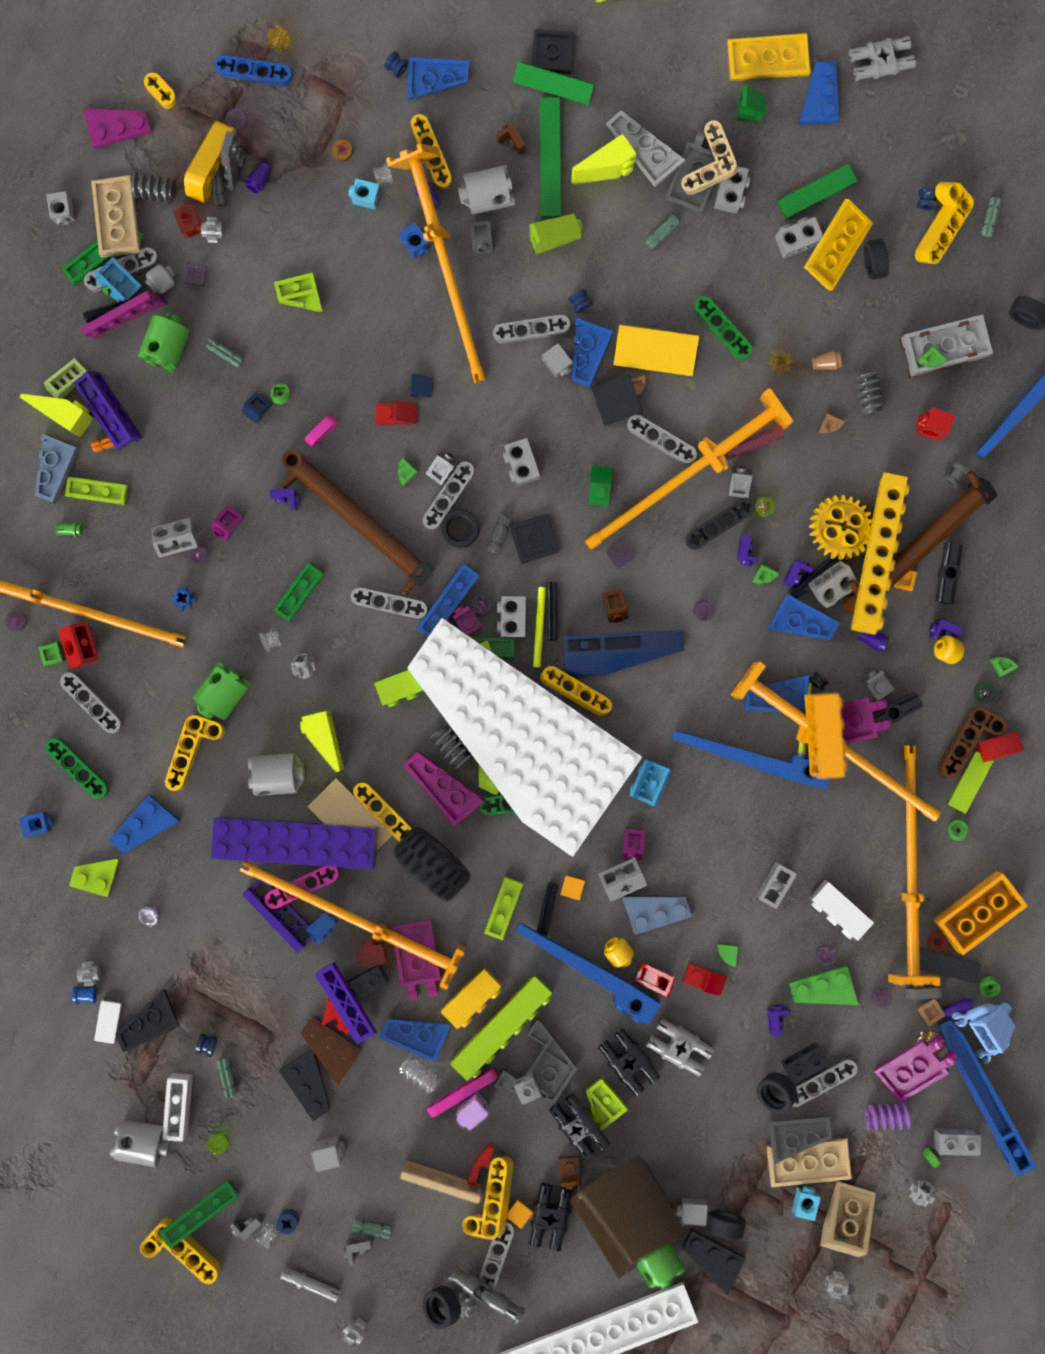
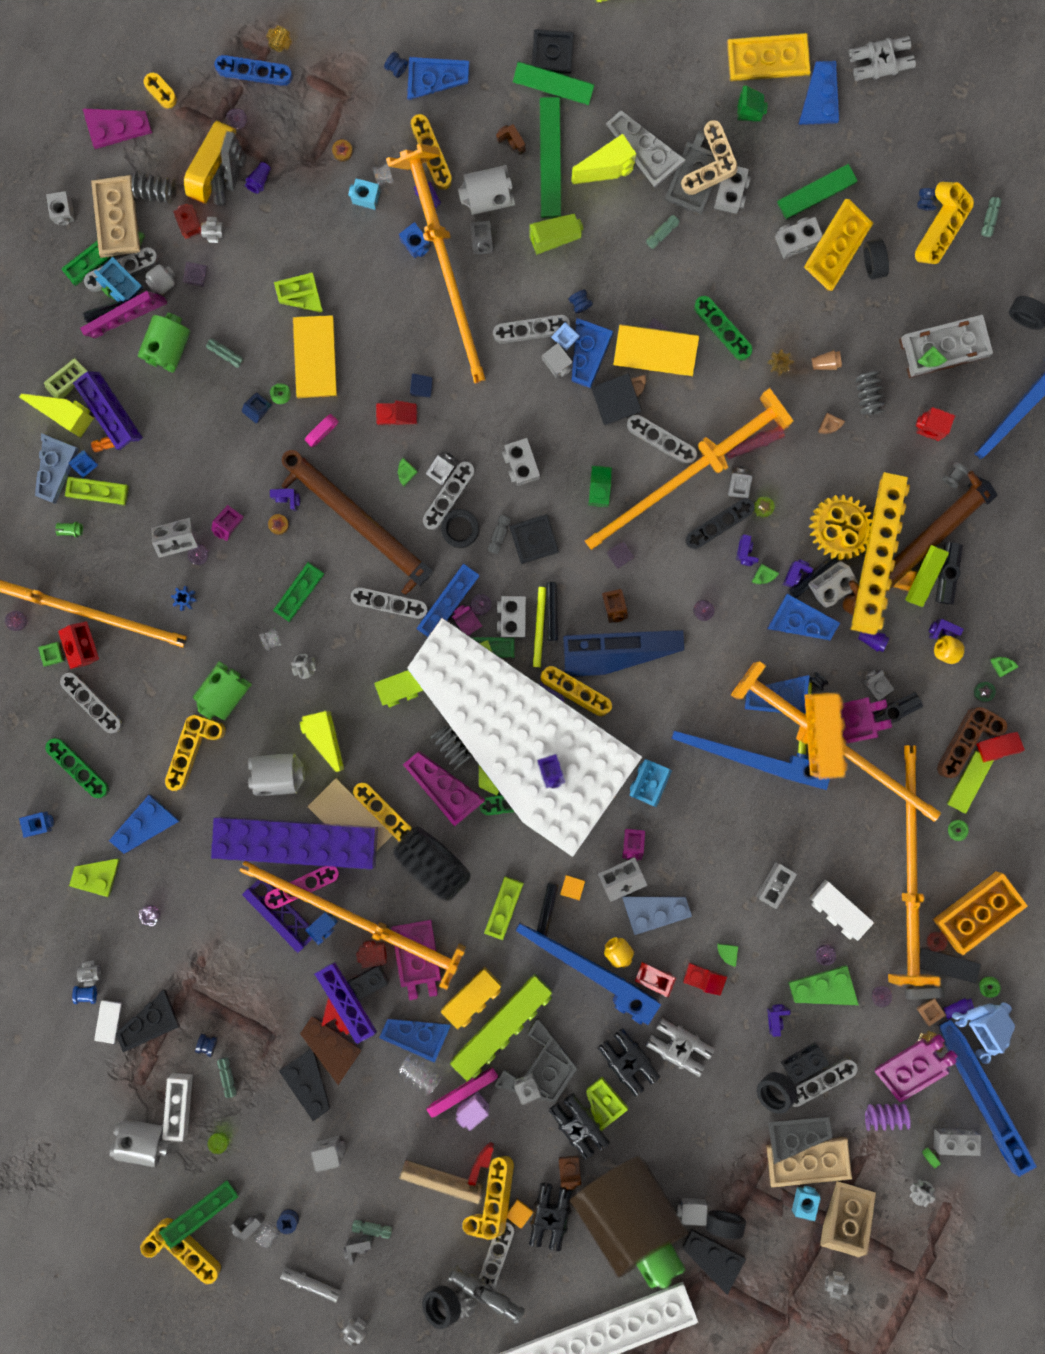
none -> blue tile [69,450,98,478]
none -> pearl gold tile [268,514,289,535]
none -> yellow tile [293,316,337,398]
none -> dark purple bracket [537,754,565,789]
none -> light blue tile [551,322,580,351]
none -> lime tile [905,545,949,607]

